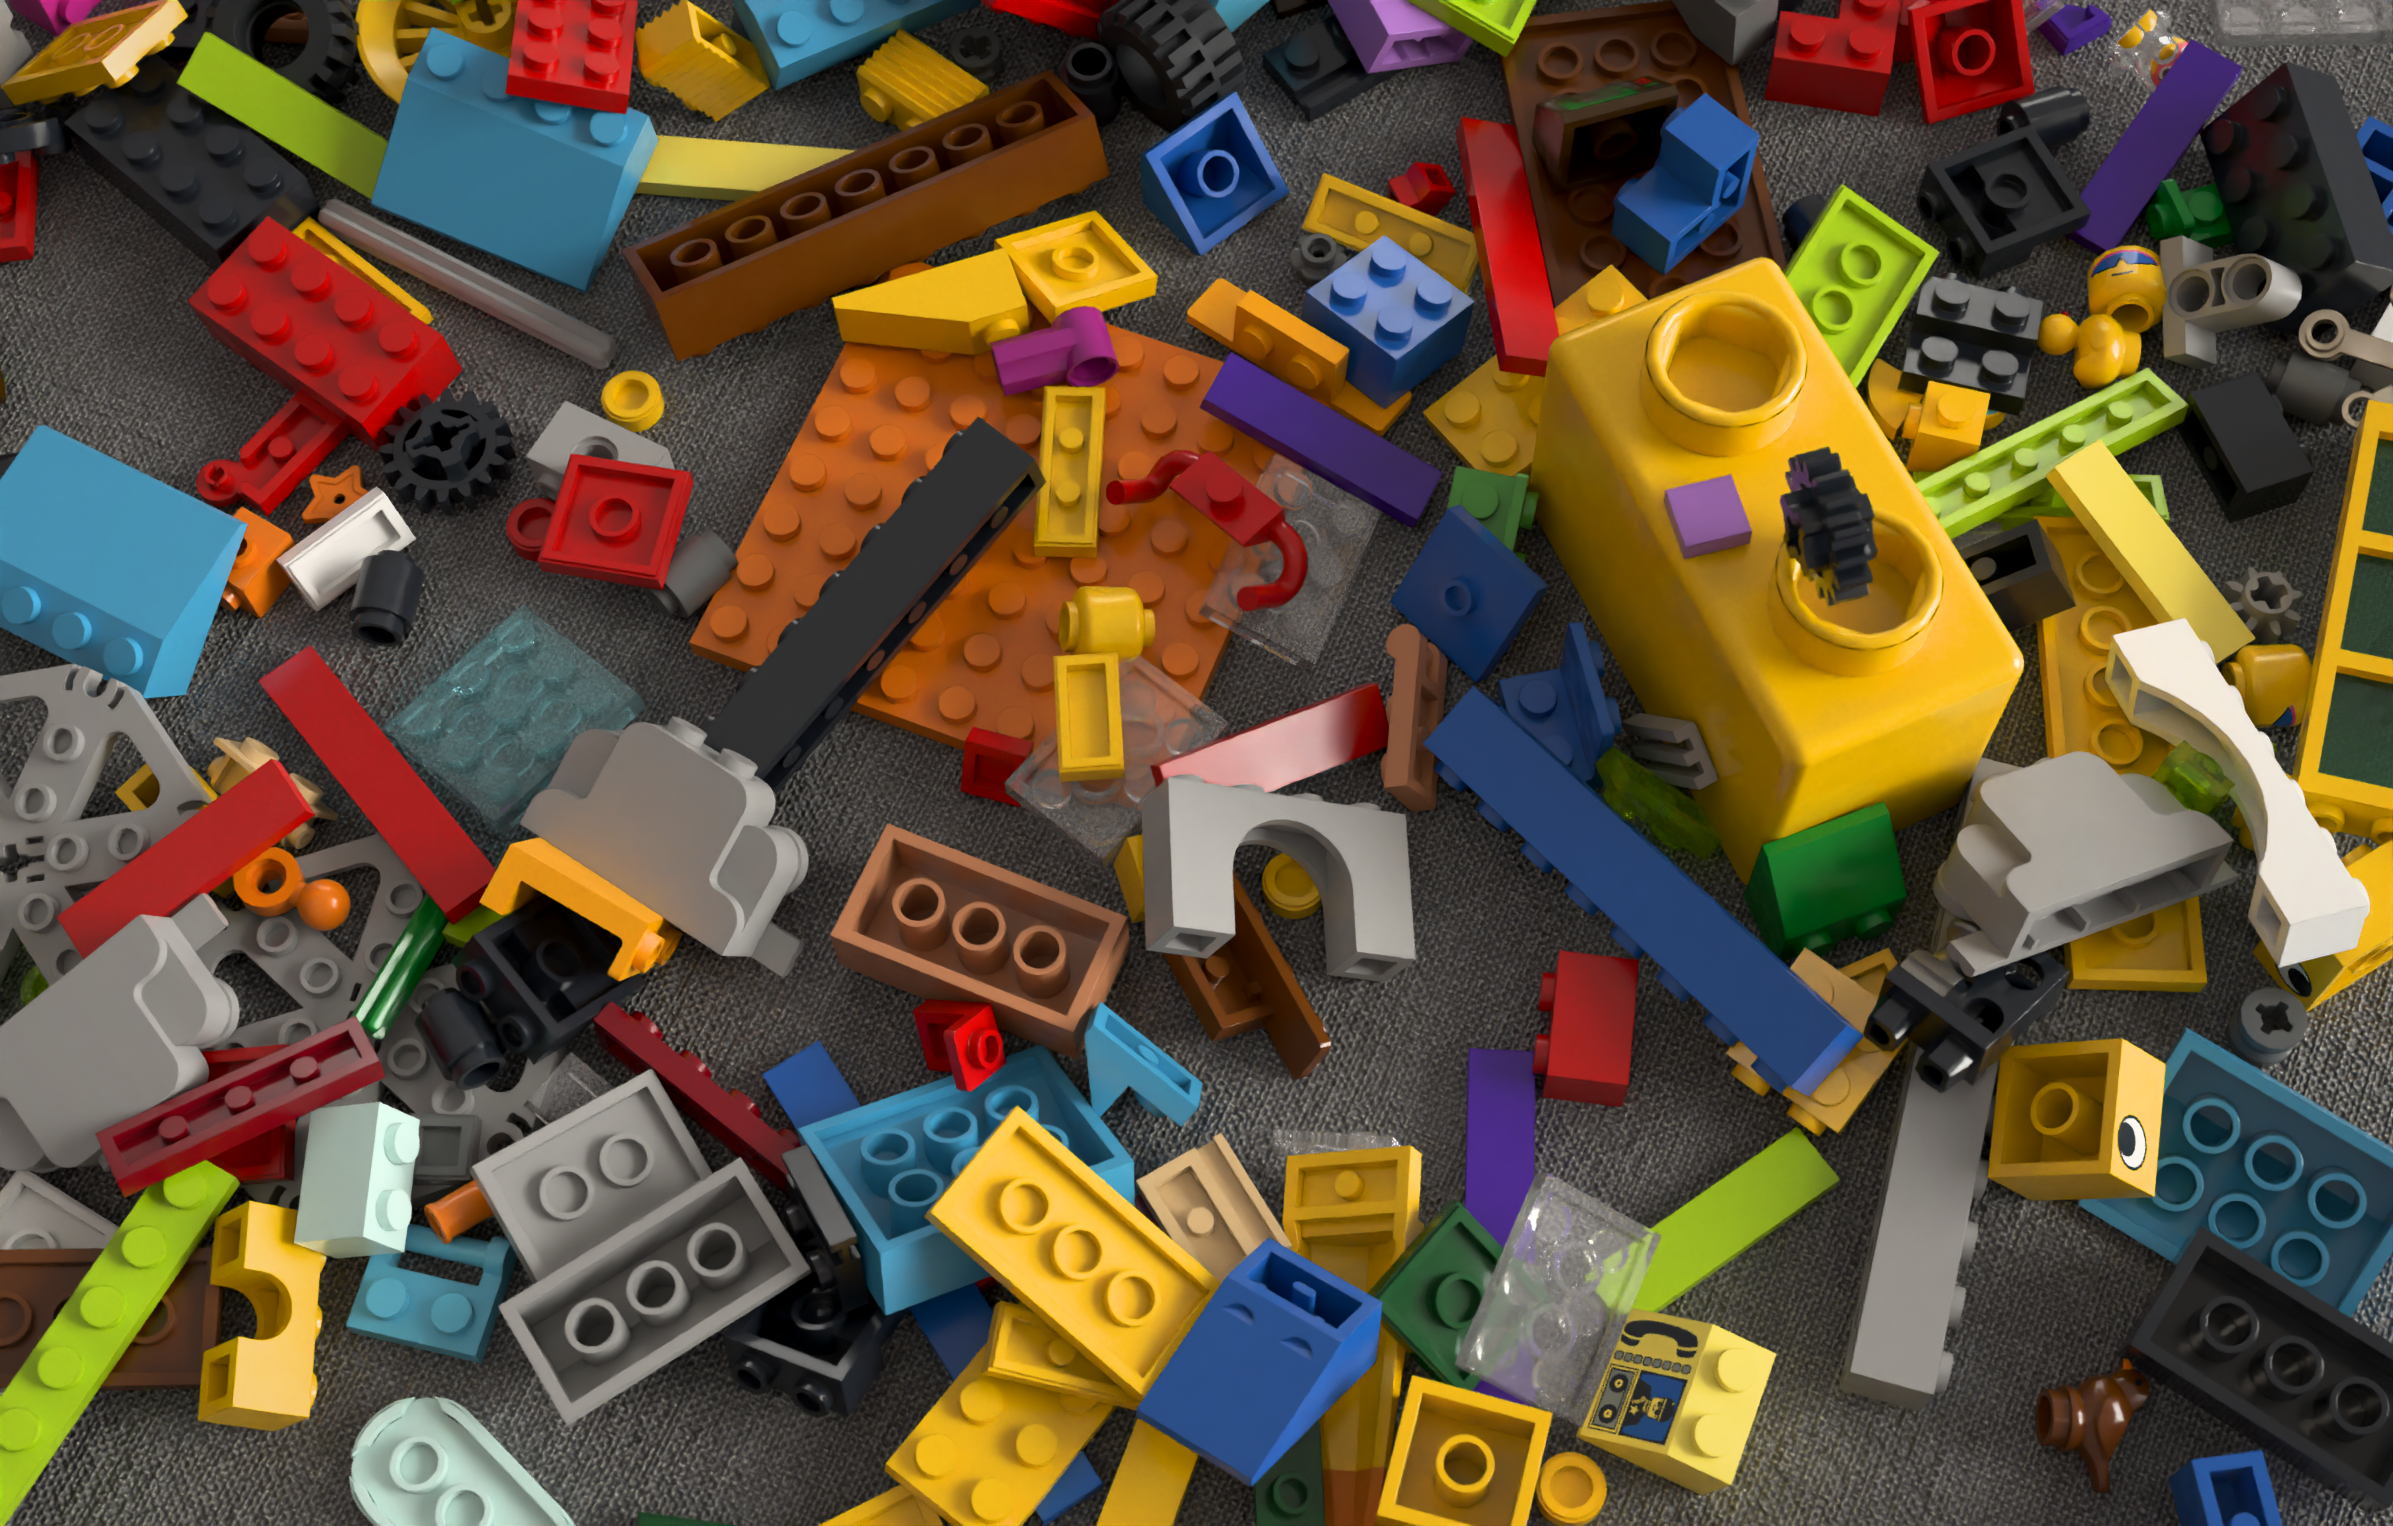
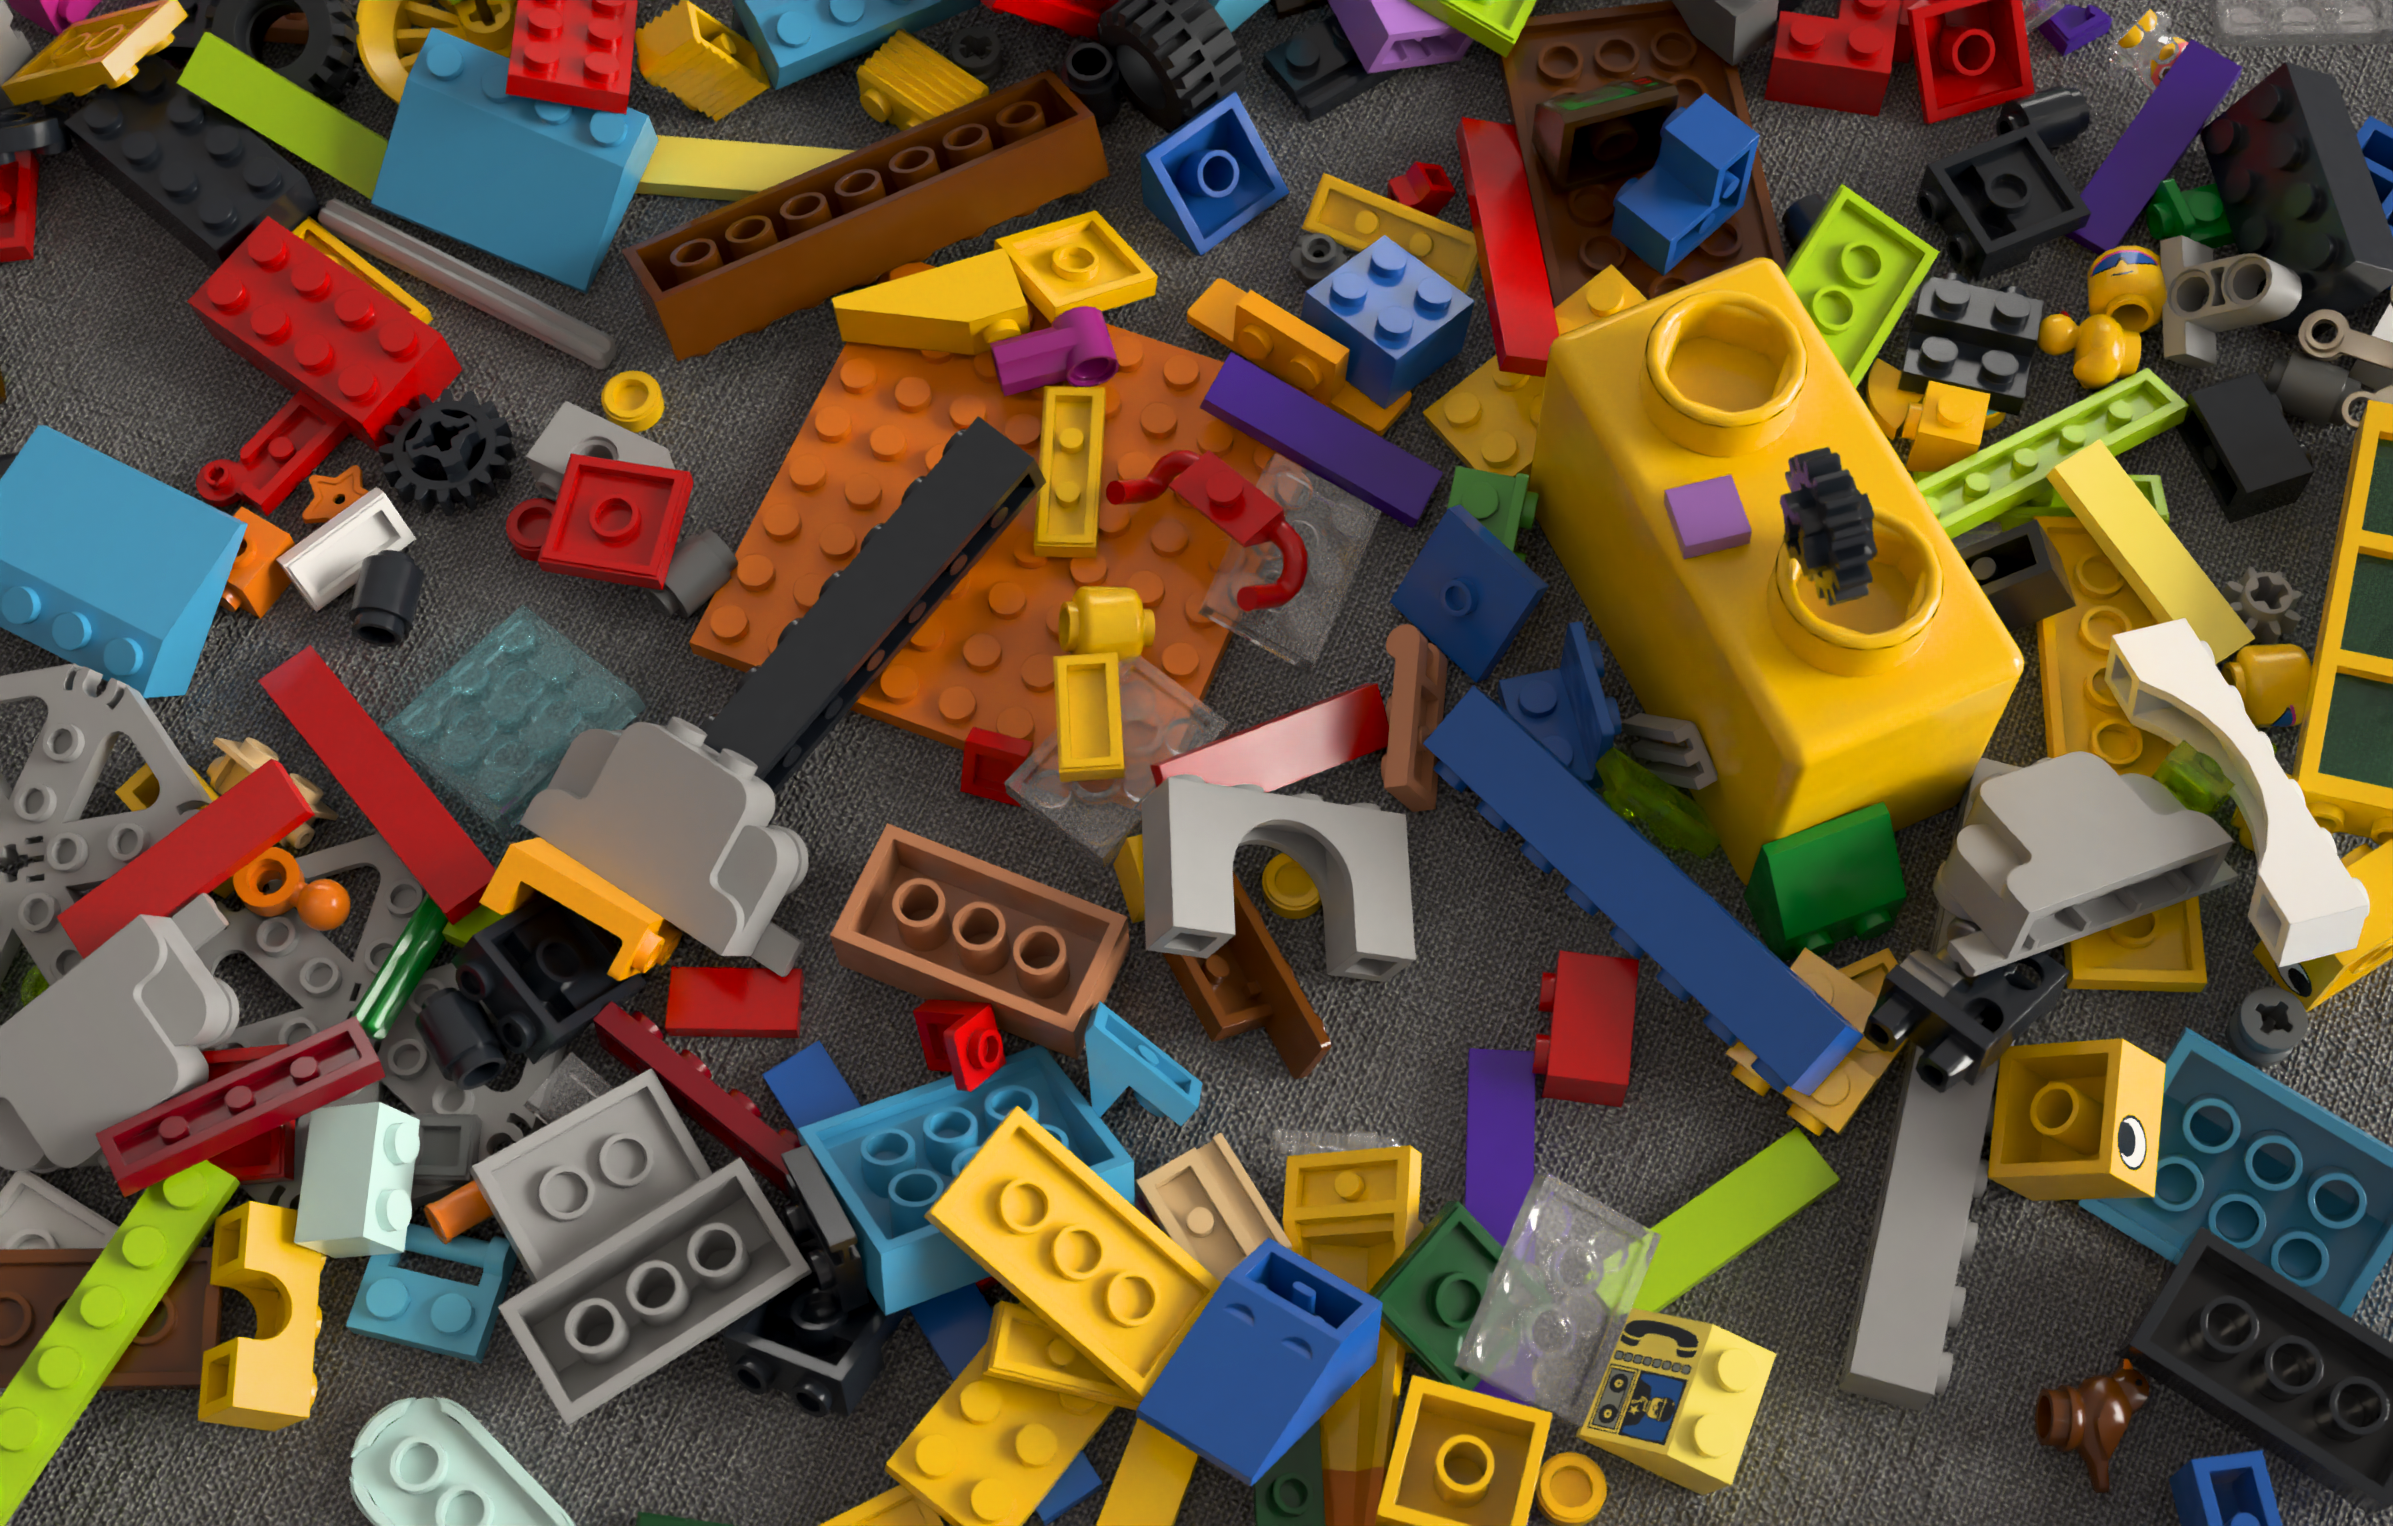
none -> red tile [665,967,804,1038]

